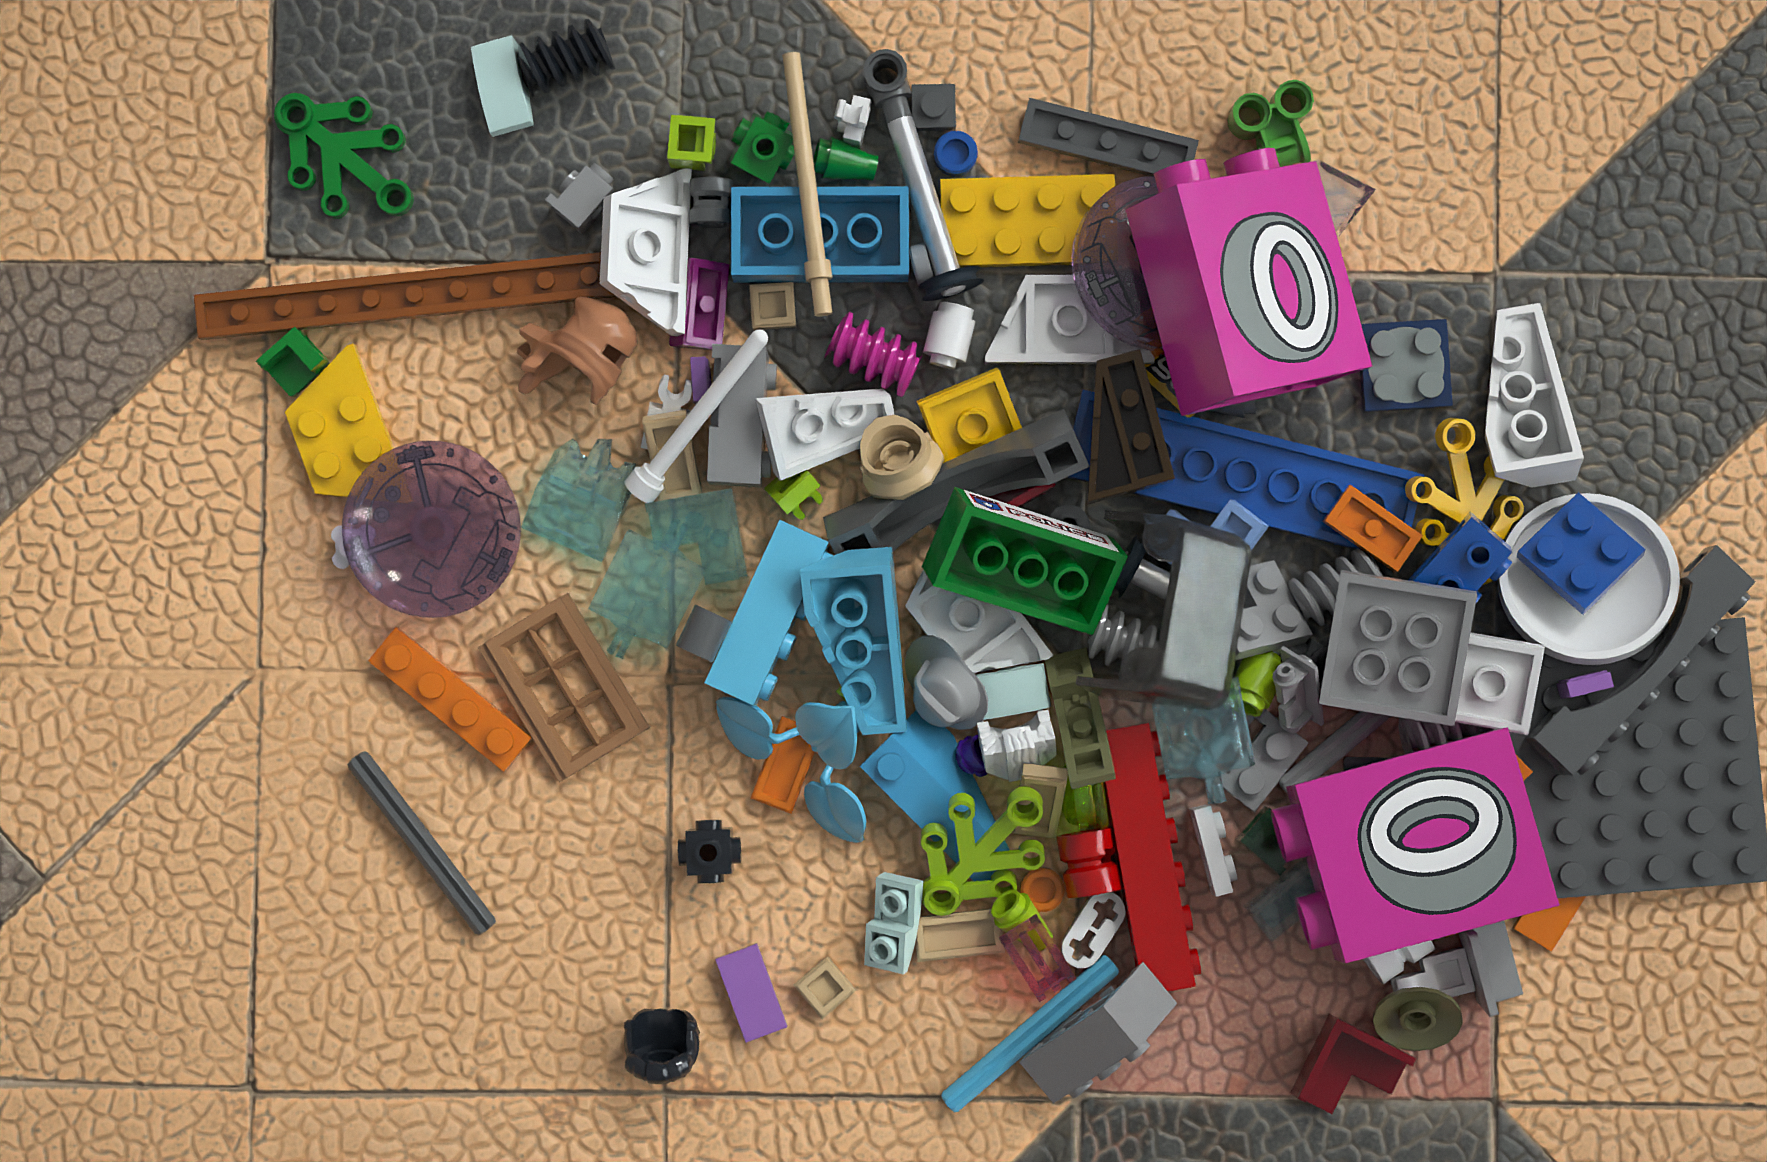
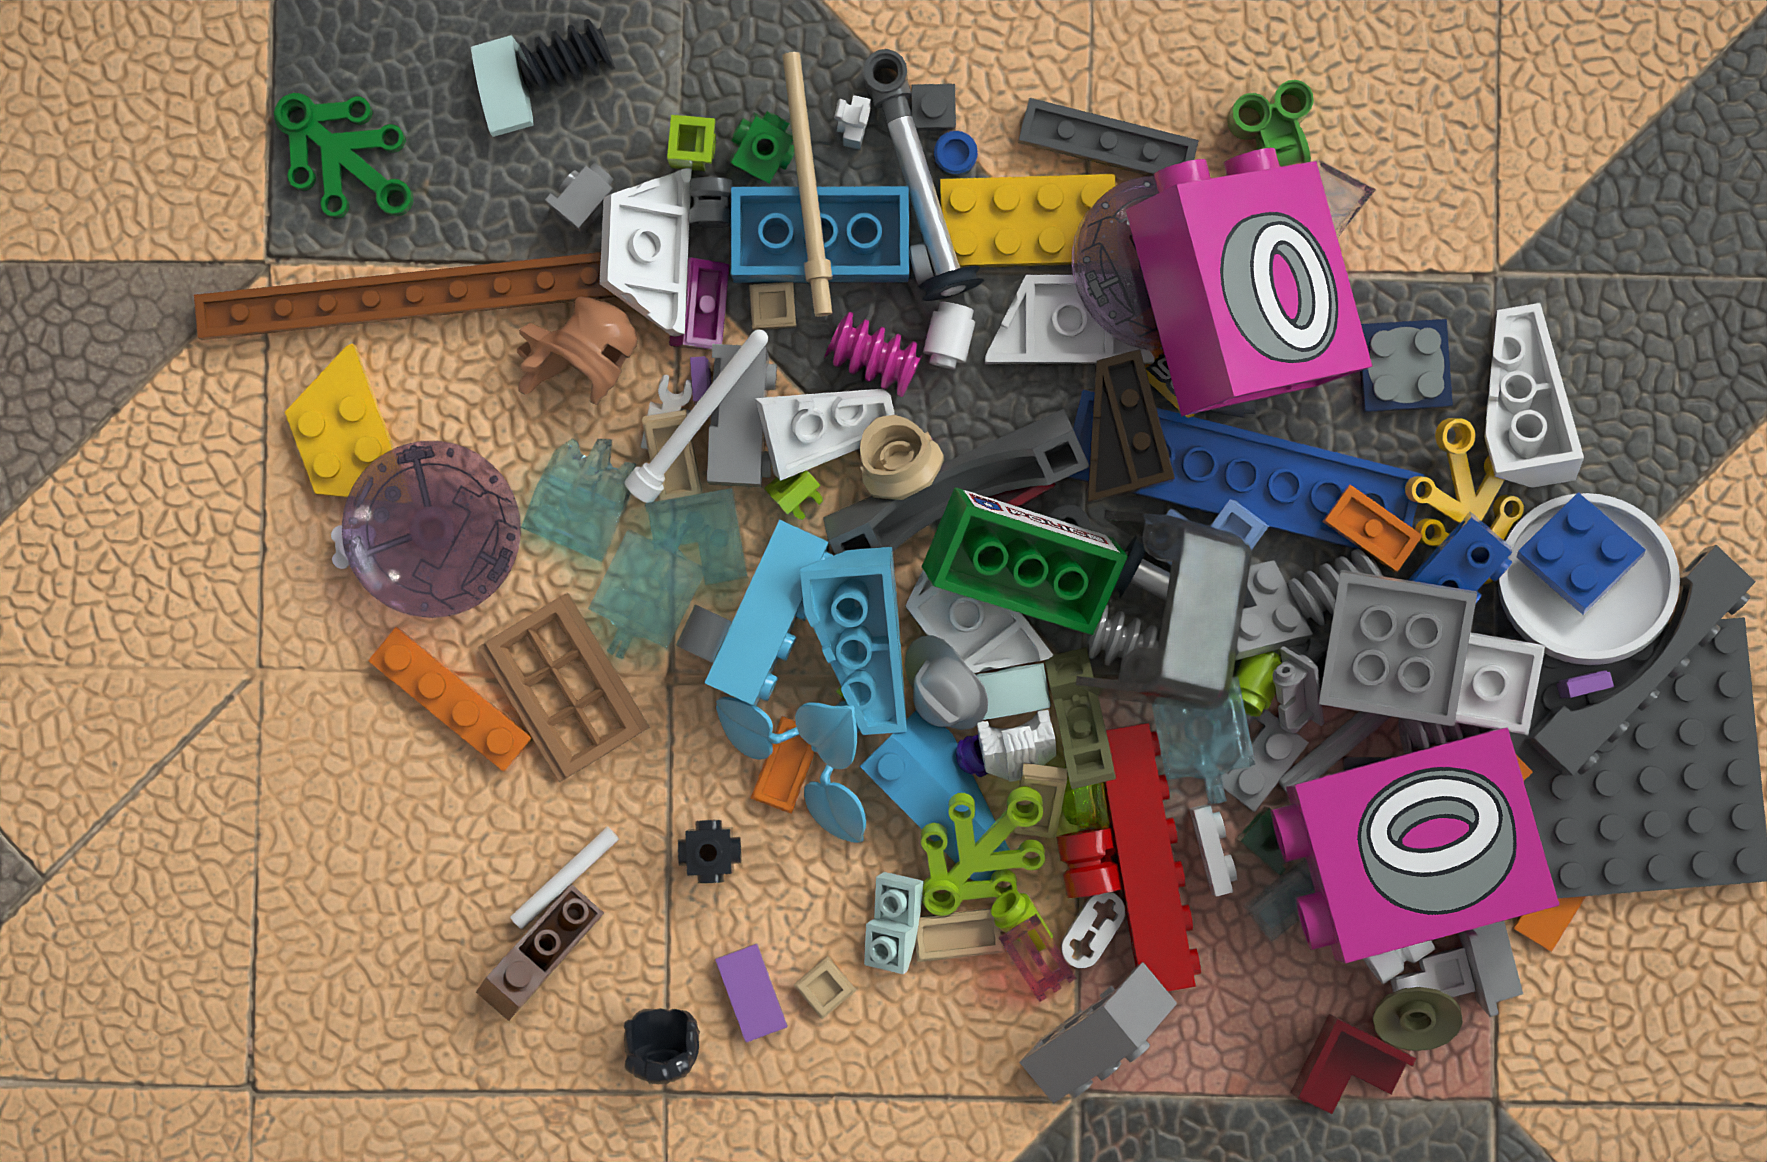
green panel [256,326,331,397] -> none
dark grey axle [347,751,496,935] -> none
green cone [813,136,878,181] -> none
yellow plate [916,368,1022,463] -> none
medium azure axle [941,955,1119,1112] -> none
orange tile [1020,867,1065,912] -> none
none -> reddish brown slope [476,884,604,1021]
none -> white bar [510,826,619,929]

